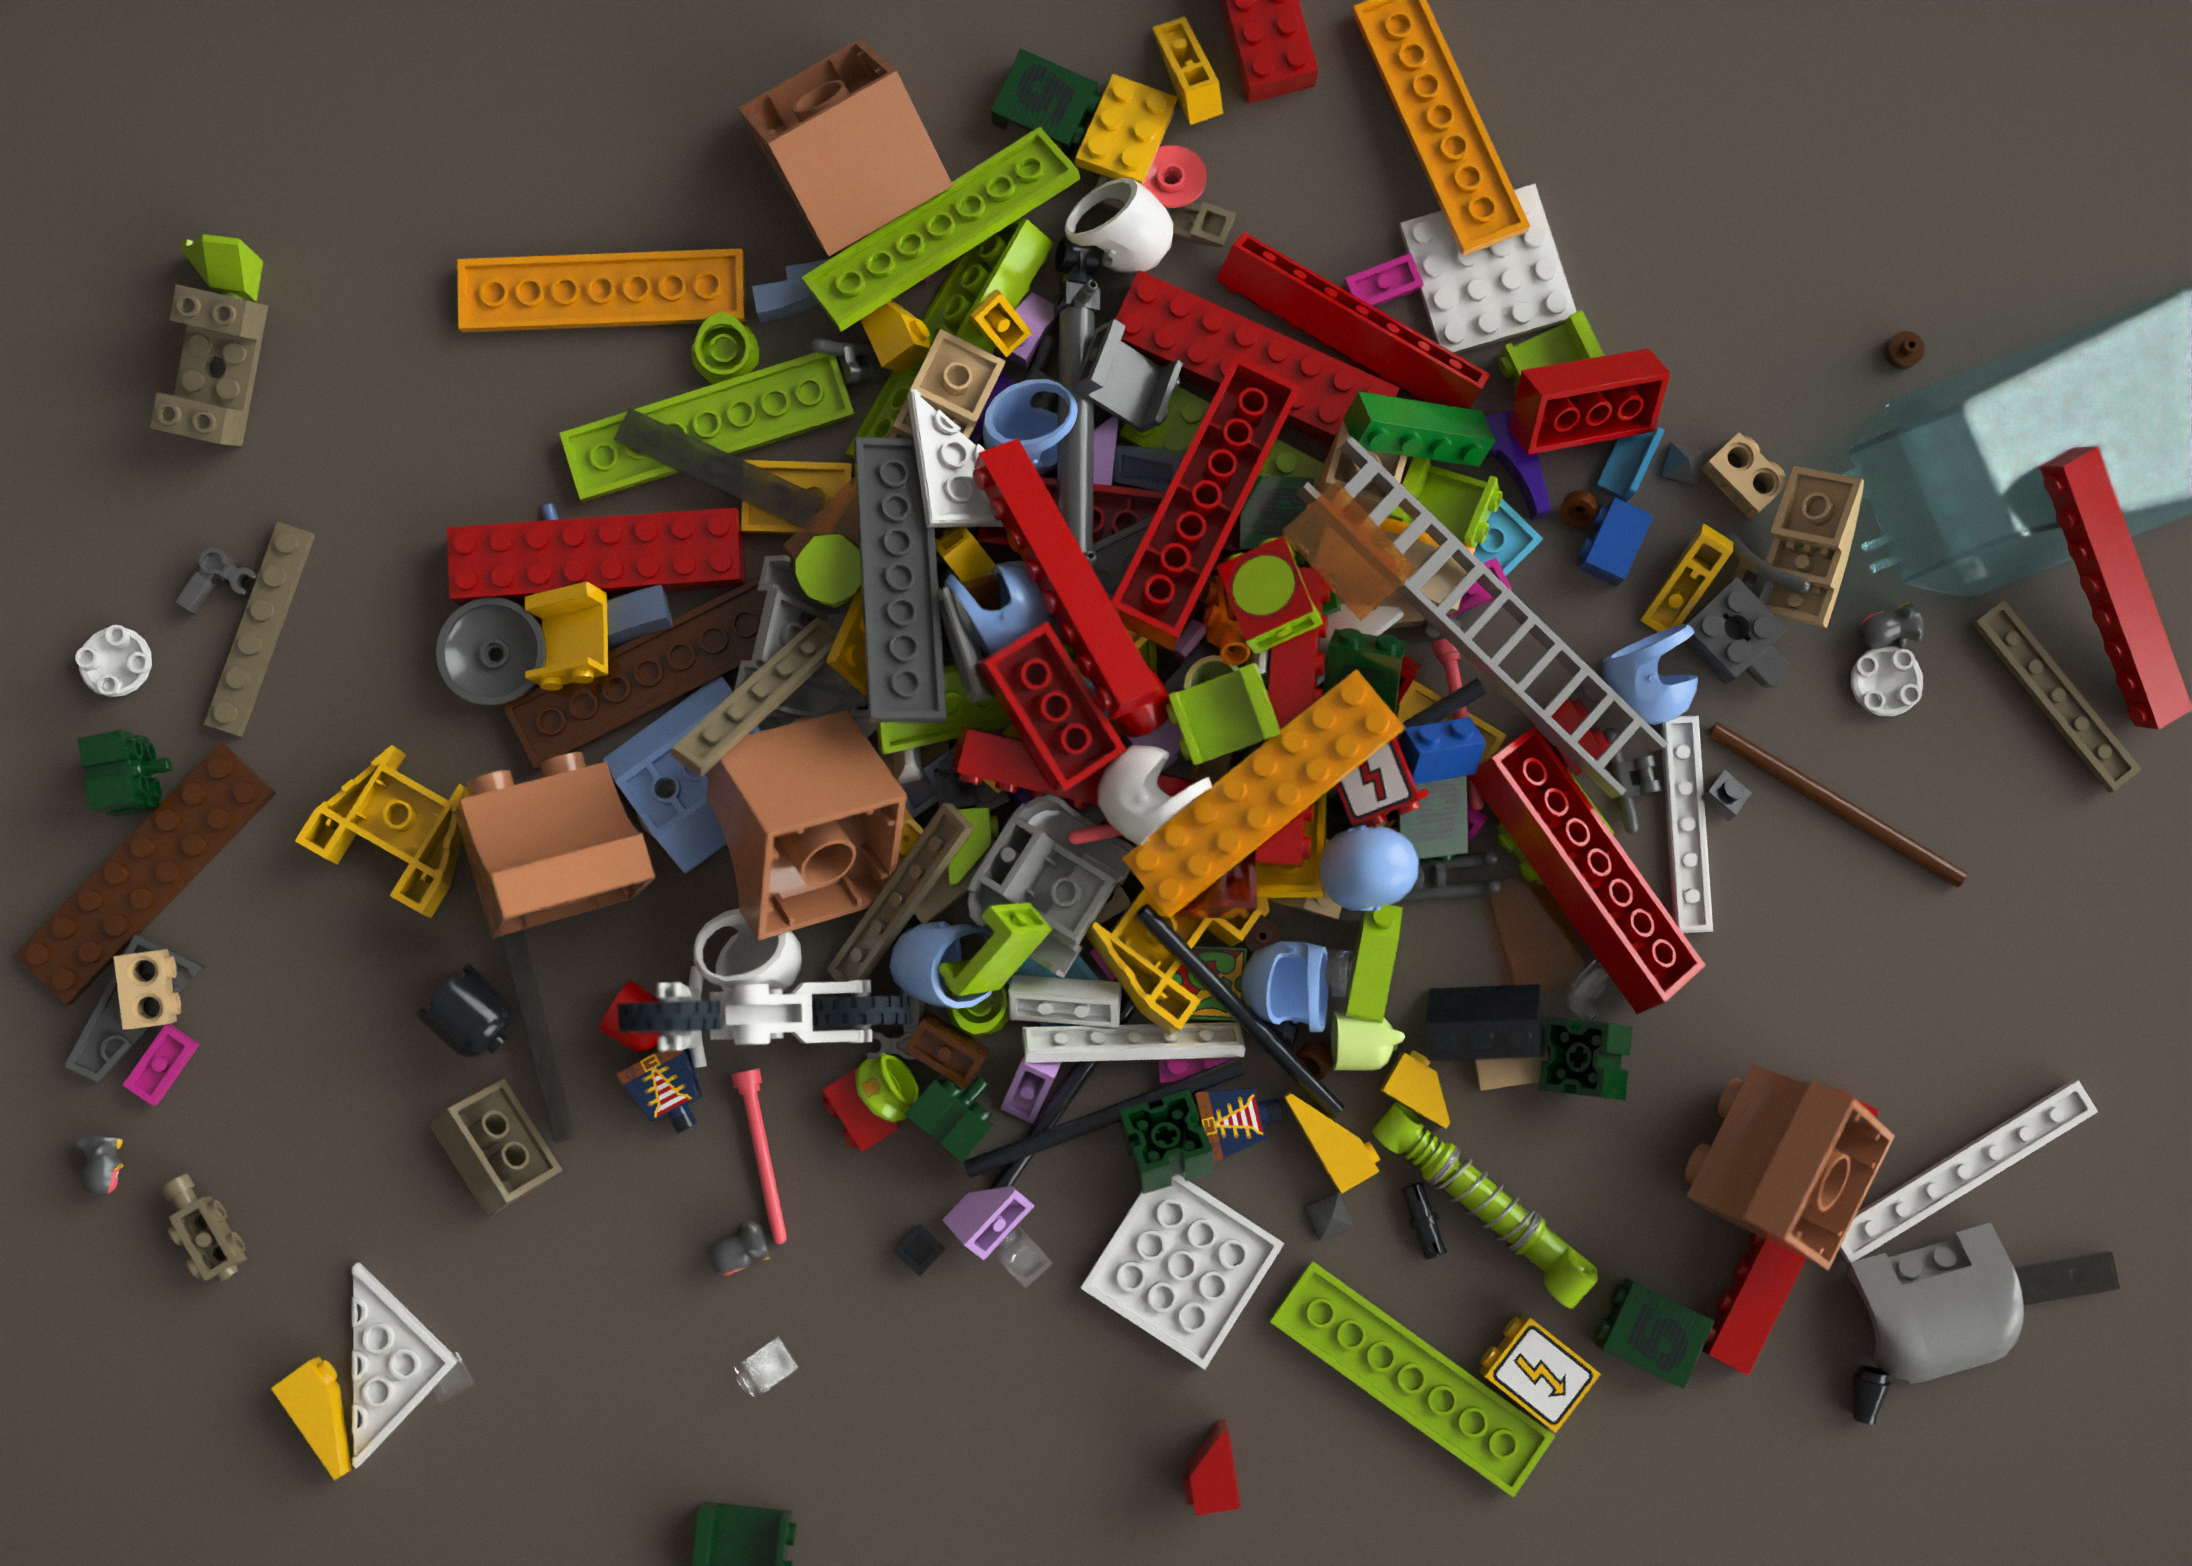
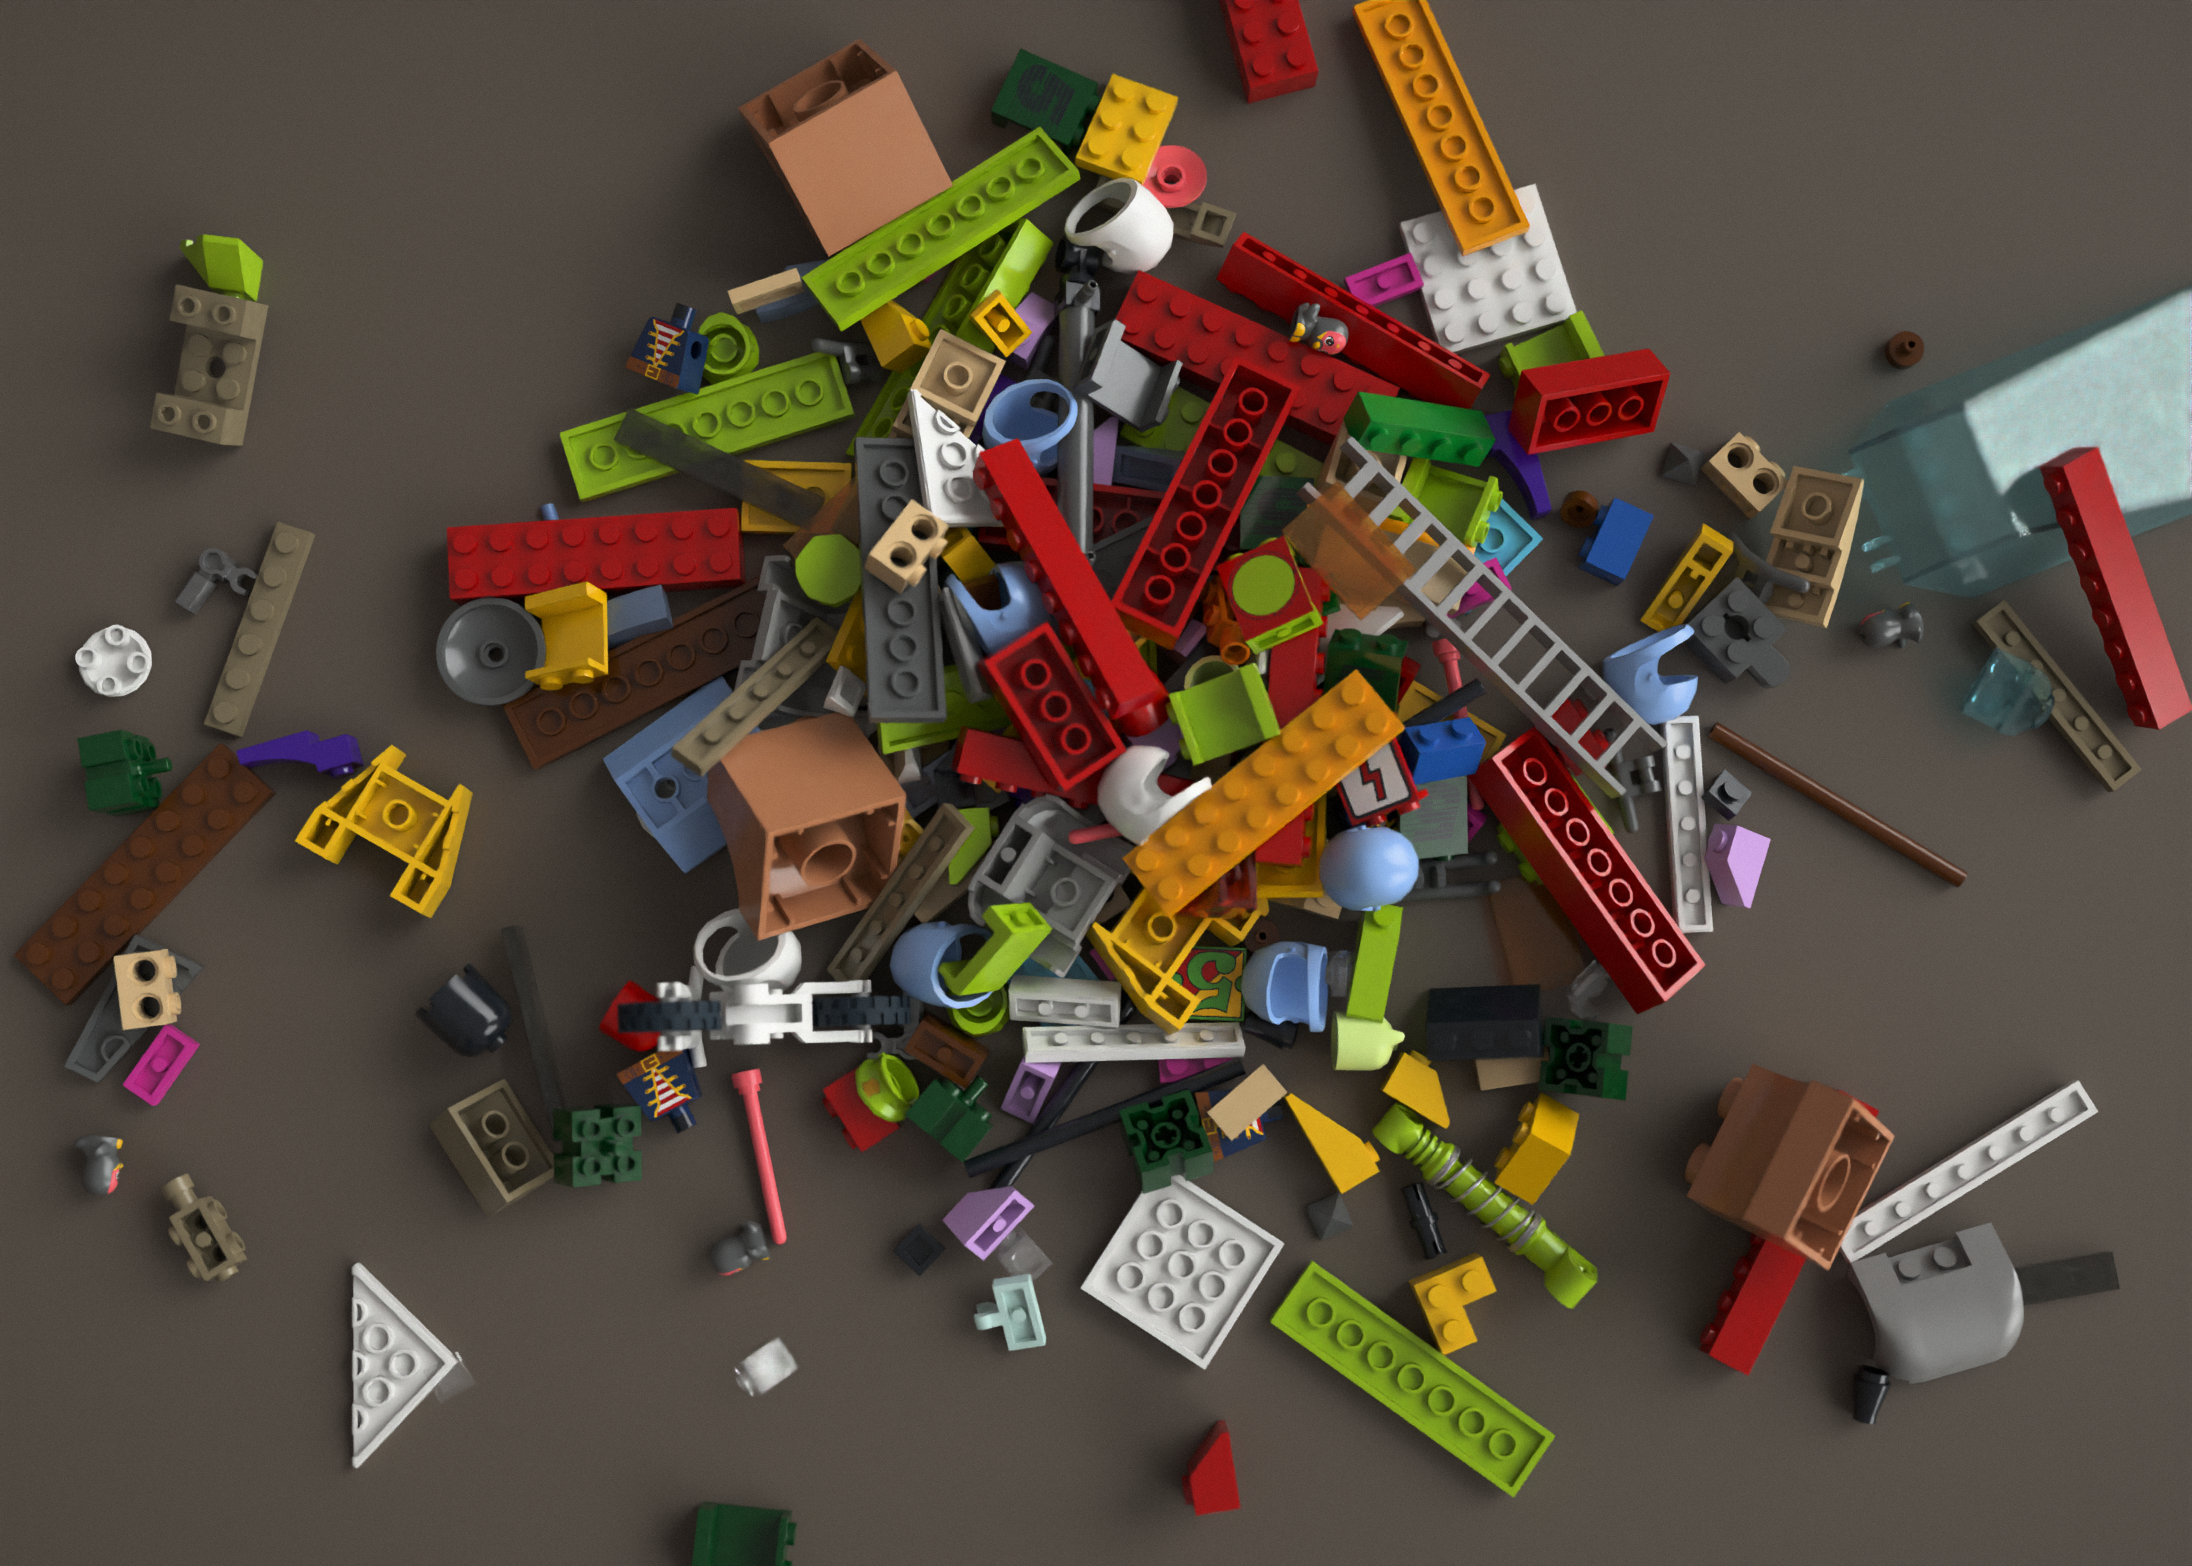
yellow slope [271,1356,352,1481] -> none
nougat brick [455,752,655,939] -> none
light orange plate [457,248,746,333] -> none
black piece [1135,904,1345,1118] -> none
yellow slope [1152,16,1223,125] -> none
reddish brown tile [1296,1042,1333,1080] -> none
panel [1479,1313,1601,1433] -> none
dark azure panel [1594,427,1665,502] -> none
dark green panel [1595,1278,1715,1389] -> none
white dish [1851,646,1923,716] -> none
none -> dark purple slope [236,730,364,779]
none -> dark green brick [553,1103,642,1188]
none -> dark blue torso [625,302,709,395]
none -> tan tile [728,268,805,314]
none -> white slope [823,666,867,717]
none -> tan brick [864,499,949,594]
none -> light aqua plate [974,1274,1046,1351]
none -> tan tile [1207,1064,1287,1141]
none -> dark grey animal [1288,302,1349,355]
none -> yellow brick [1408,1253,1497,1356]
none -> yellow brick [1494,1092,1580,1205]
none -> lavender slope [1704,824,1771,908]
none -> clear light blue slope [1959,647,2055,736]

